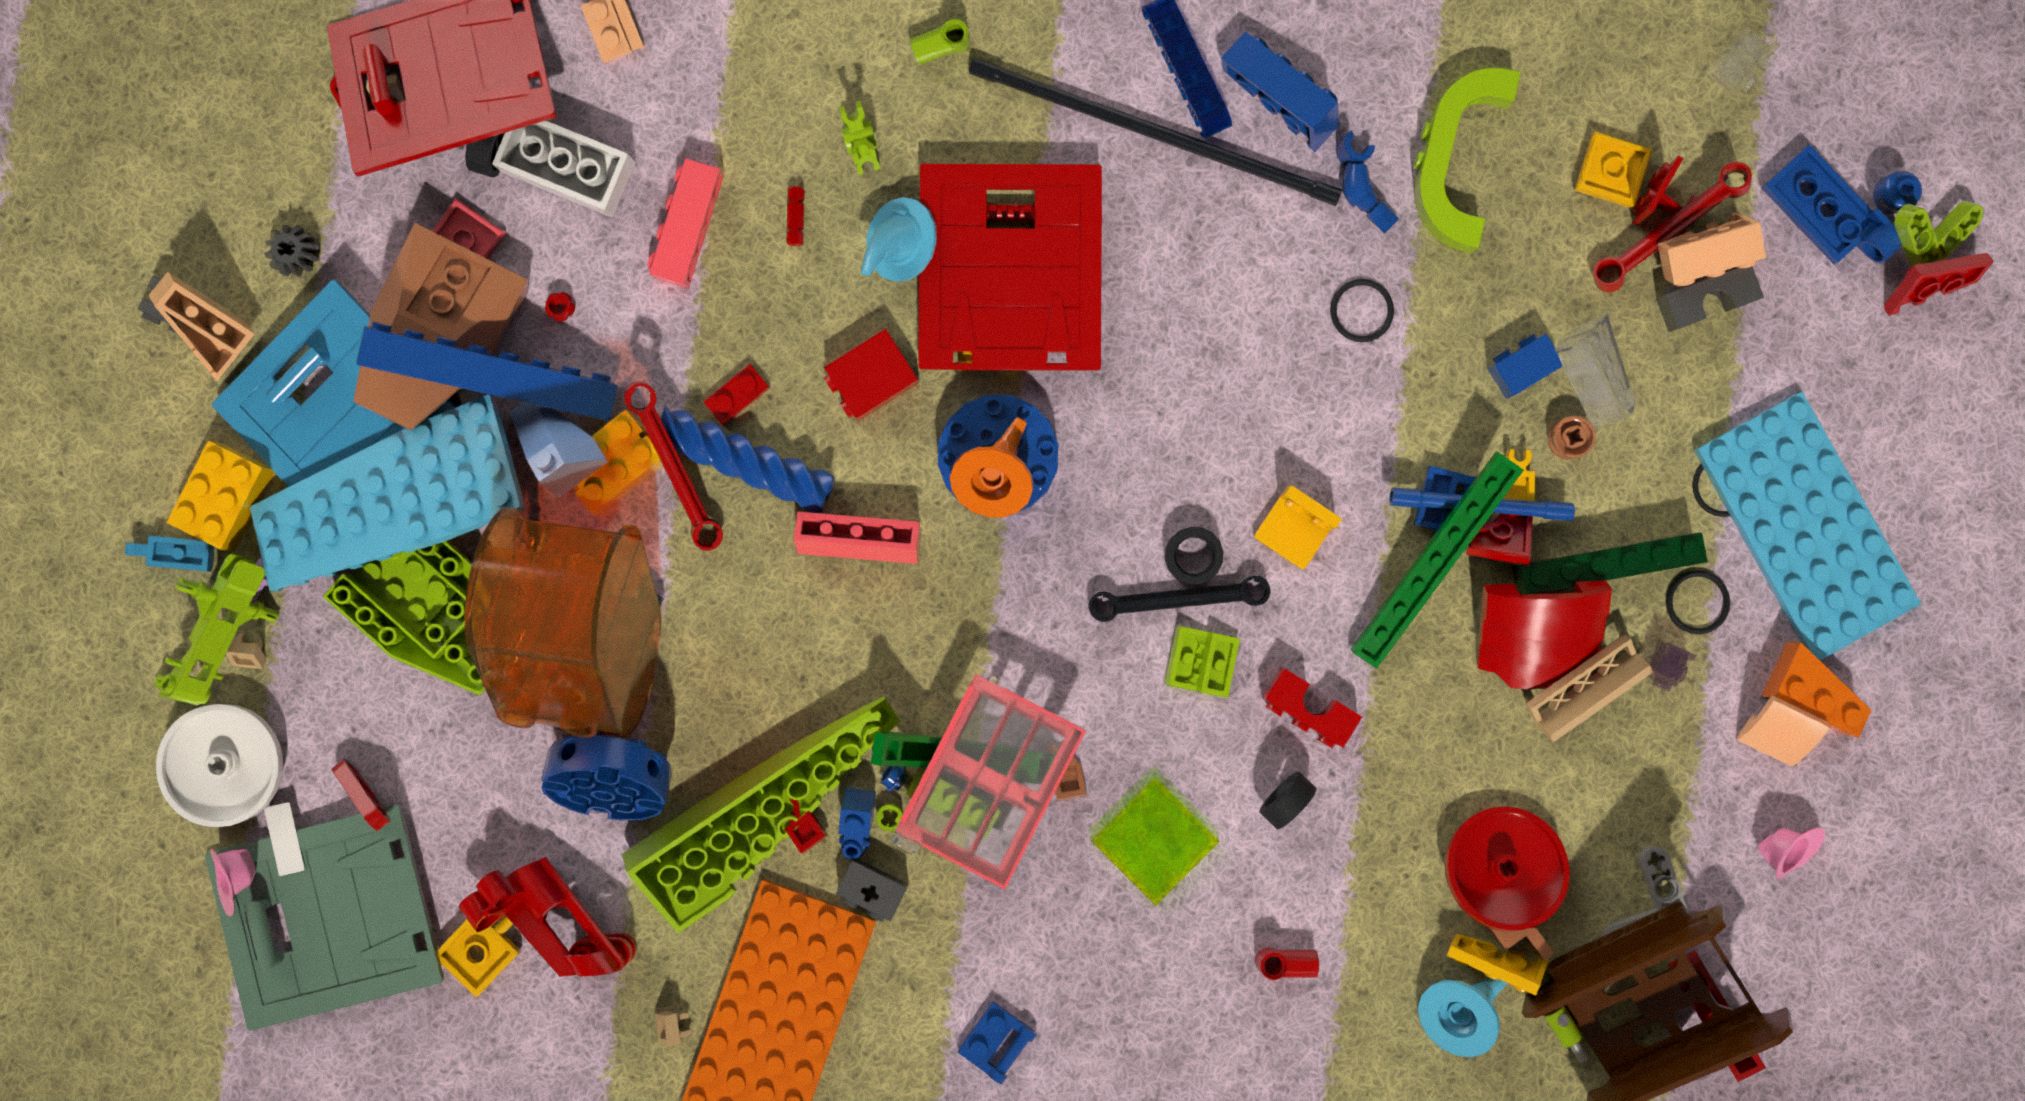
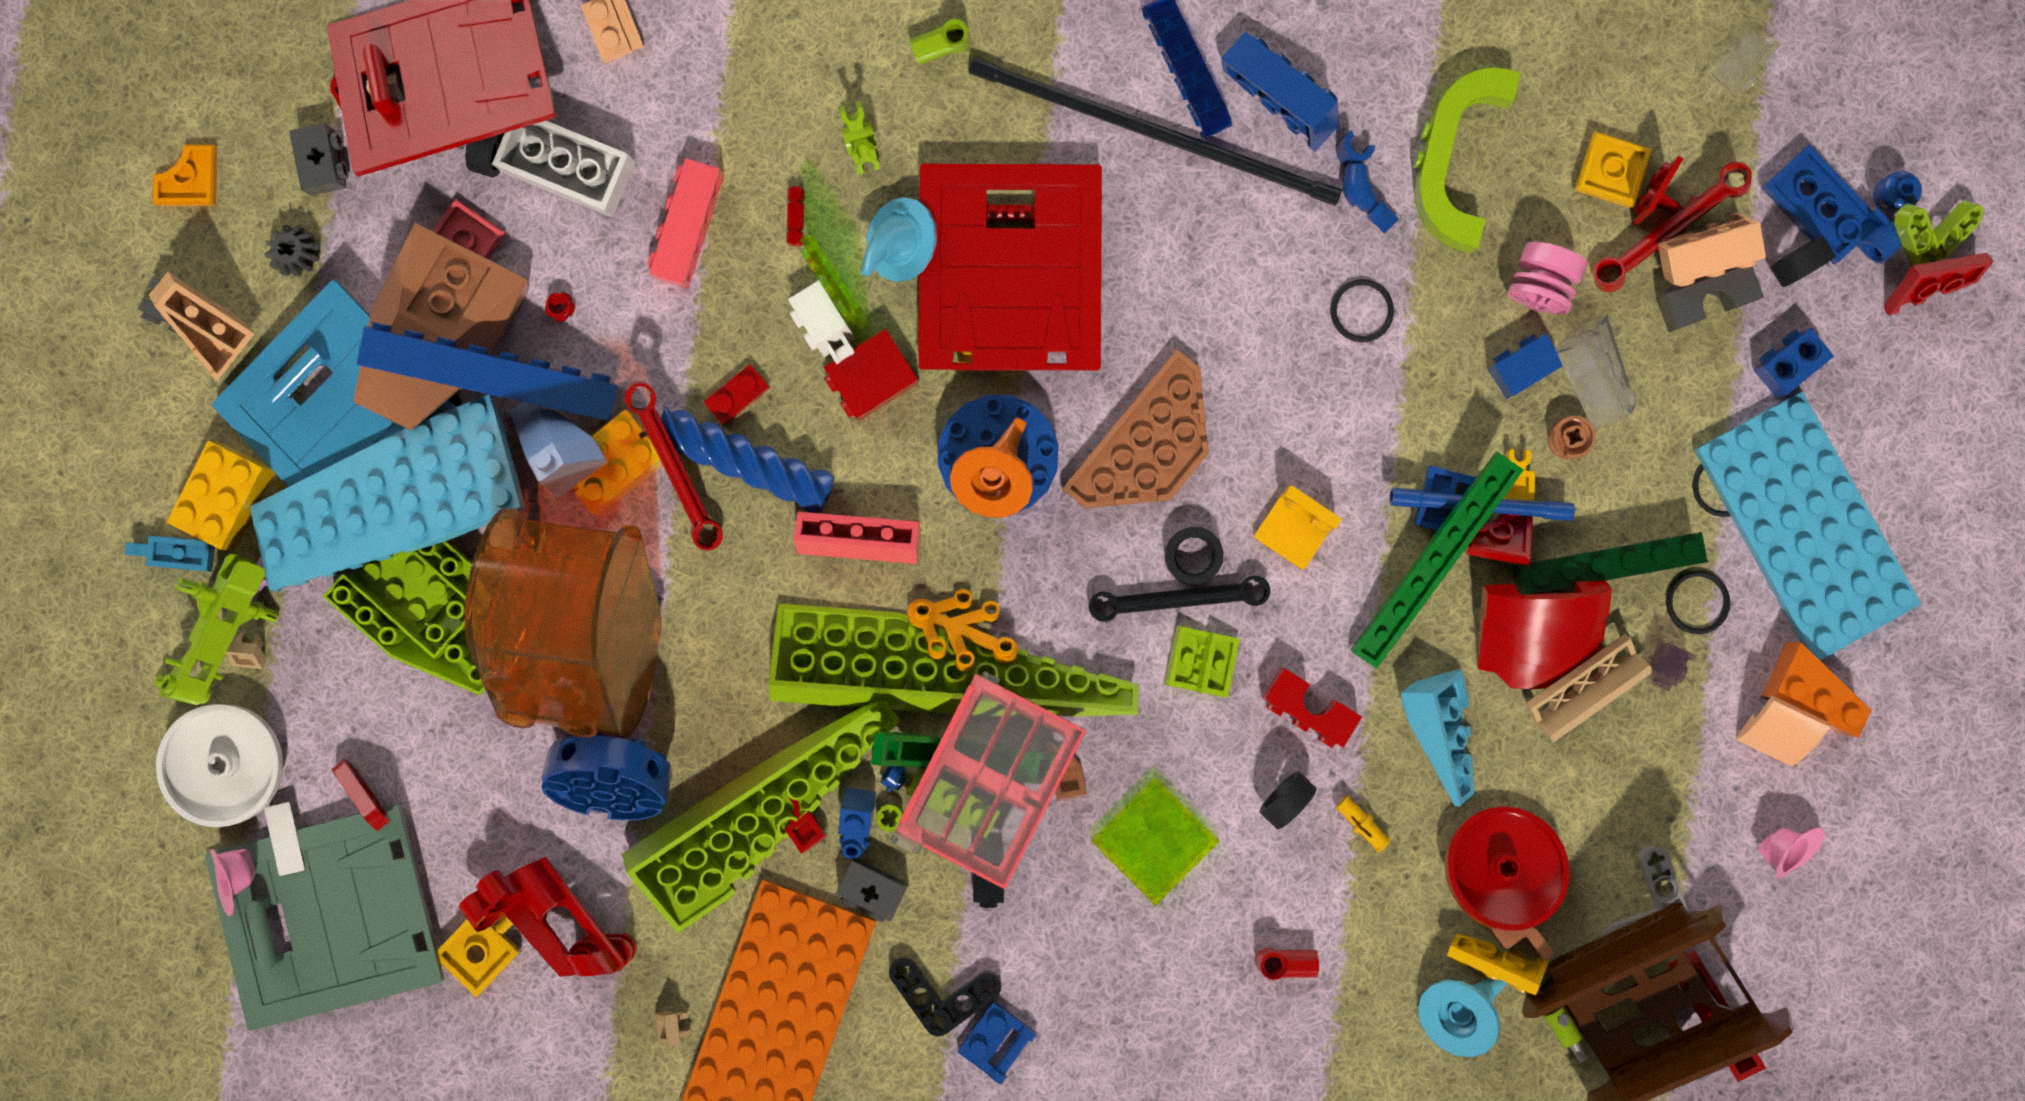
none -> light orange tile [153,144,217,206]
none -> dark grey brick [289,123,348,196]
none -> lime wedge [768,603,1139,716]
none -> white brick [788,280,855,364]
none -> clear neon green plate [800,233,870,331]
none -> black beam [889,957,1002,1036]
none -> light orange plant [907,589,1018,671]
none -> black brick [973,862,1004,908]
none -> nougat plate [1061,349,1209,509]
none -> yellow pin [1335,795,1392,853]
none -> medium azure wedge [1401,669,1474,806]
none -> bright pink wheel [1507,242,1588,315]
none -> blue brick [1753,328,1834,398]
none -> black tyre [1770,236,1836,287]

